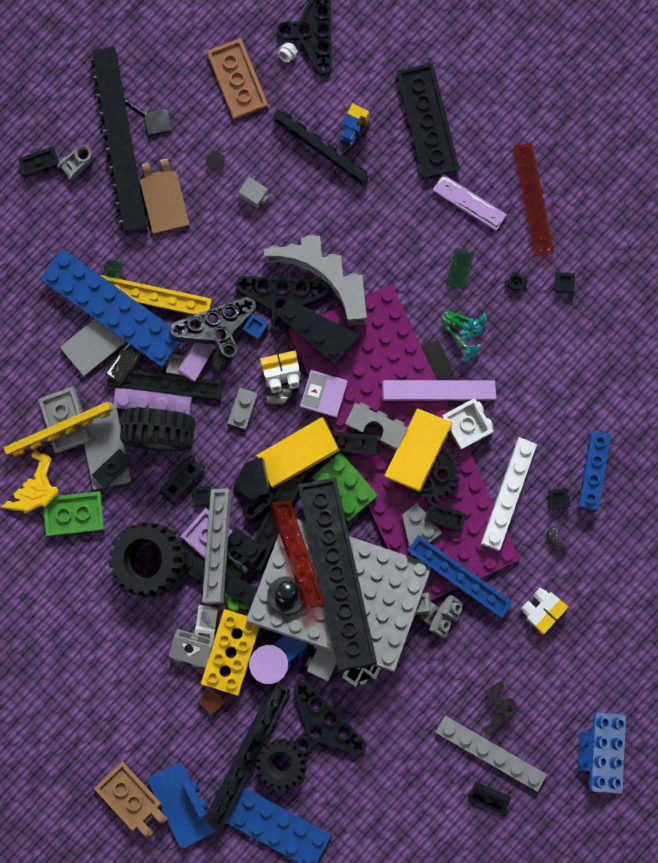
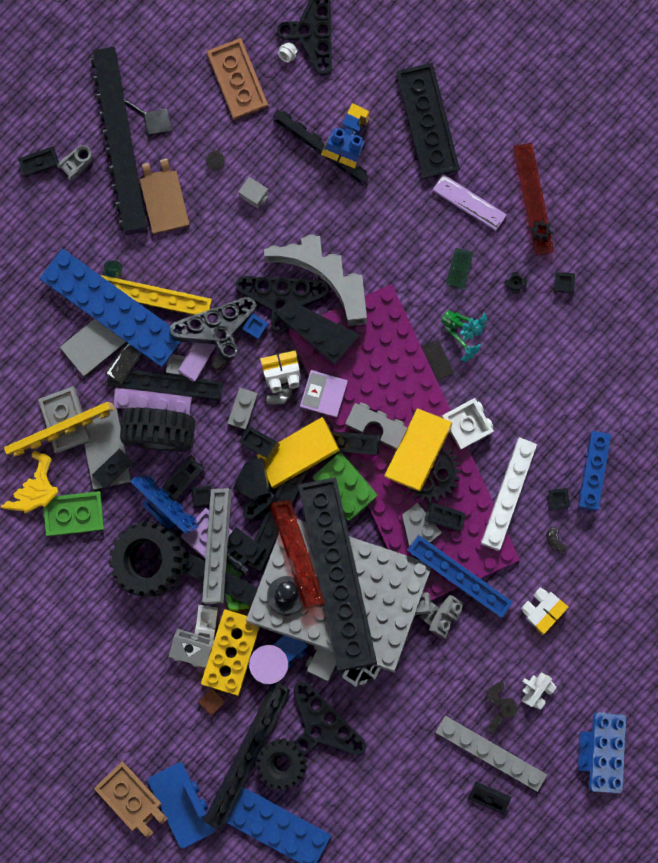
lavender tile [382,380,496,401] -> none
none -> blue bracket [131,474,199,534]
none -> black plate [238,426,280,460]
none -> blue hips [321,128,365,168]
none -> white hips [521,672,556,710]
none -> black gear [529,219,553,244]

